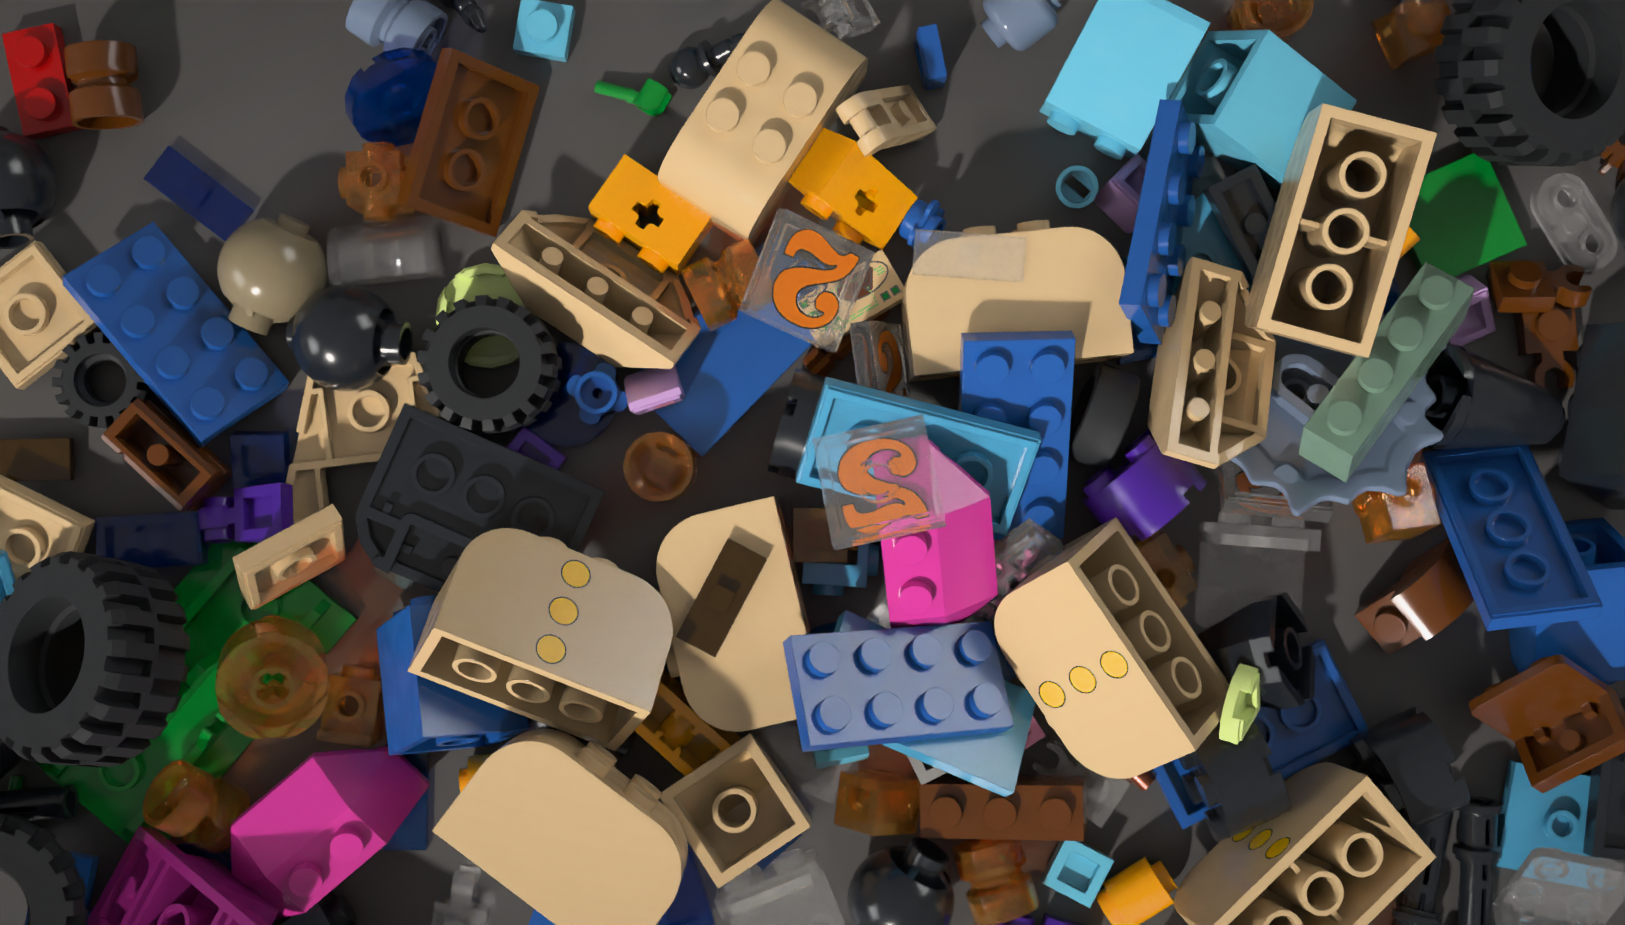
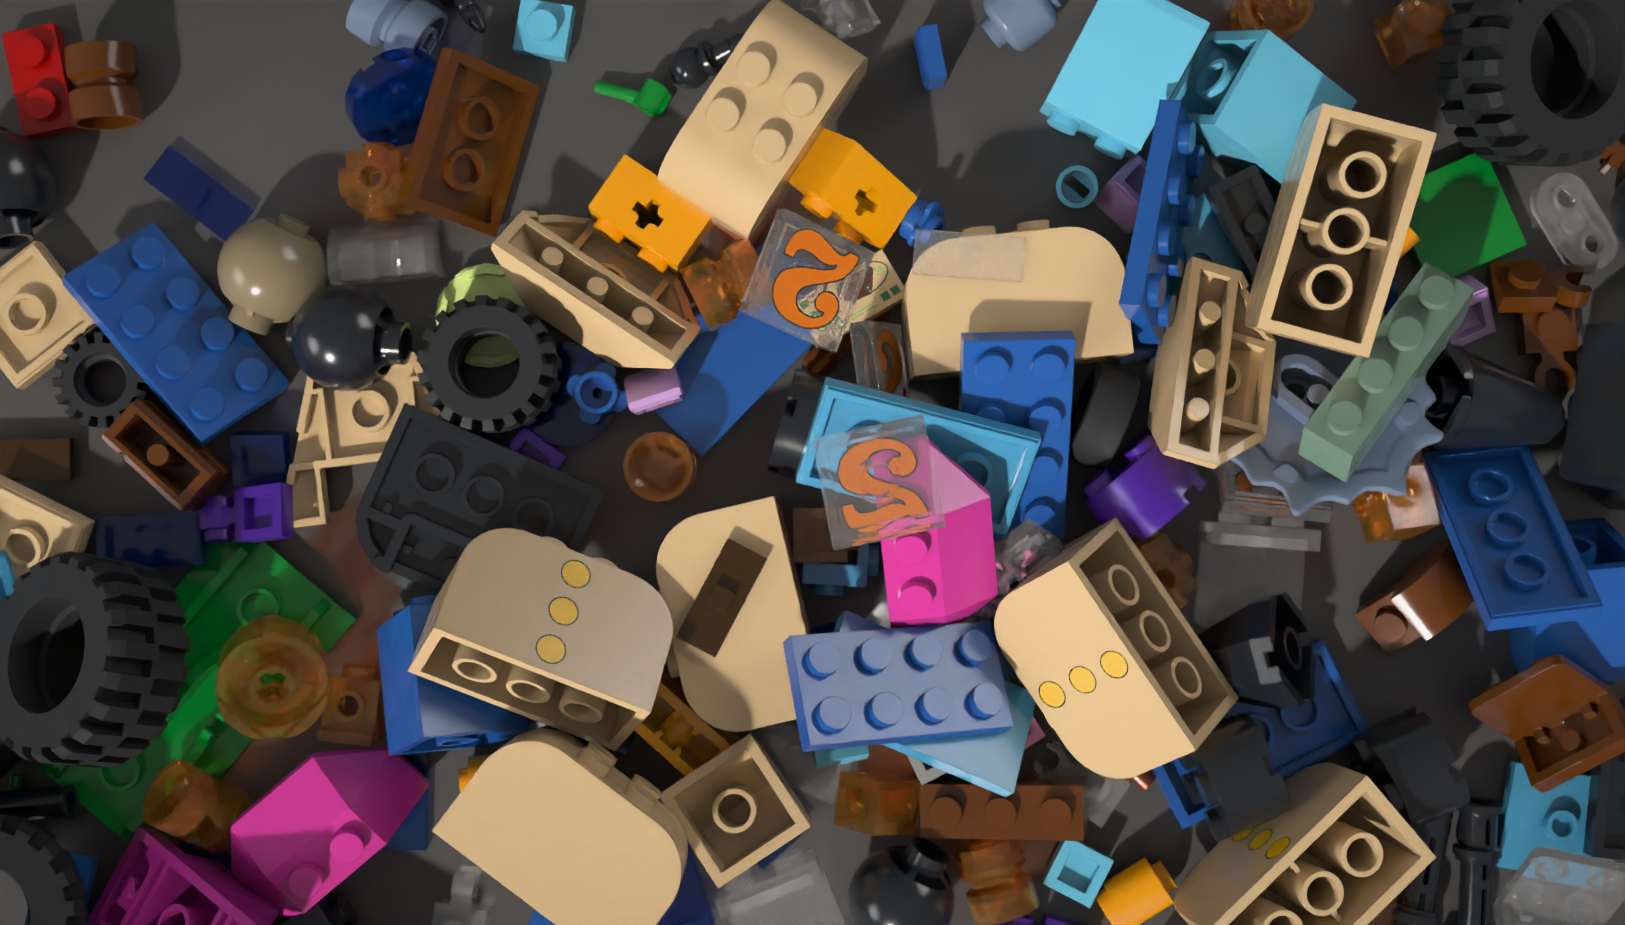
tan plate [232,504,346,610] -> none
tan plate [835,84,937,157] -> none
yellowish green tile [1219,663,1260,745] -> none

